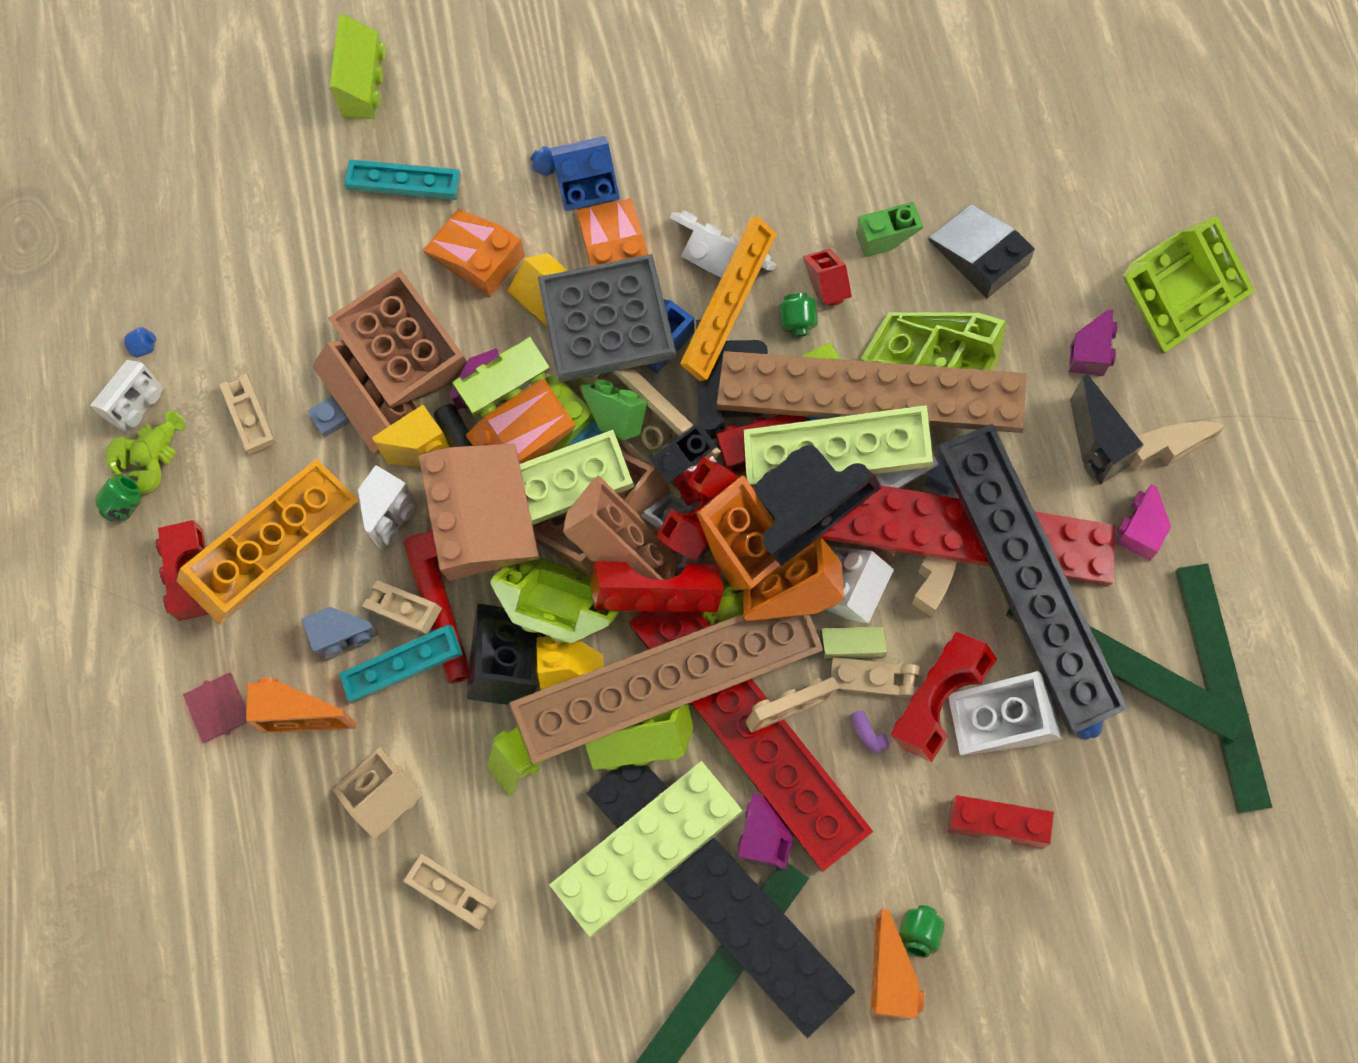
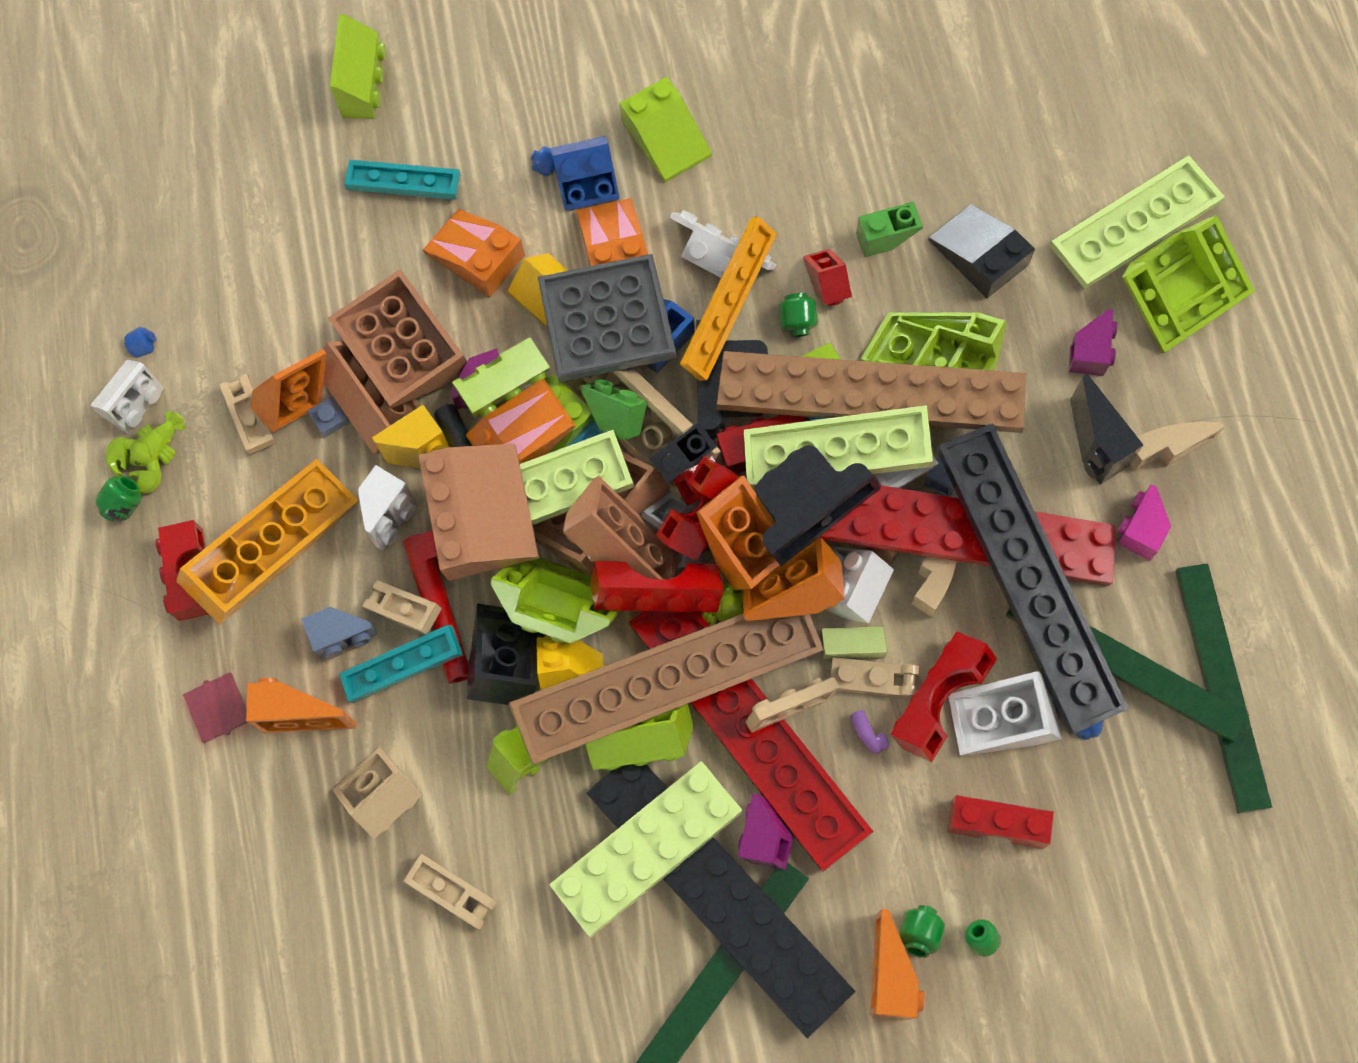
none -> orange slope [251,349,327,433]
none -> lime slope [619,76,712,183]
none -> green piece [965,919,1001,957]
none -> yellowish green plate [1050,155,1225,289]

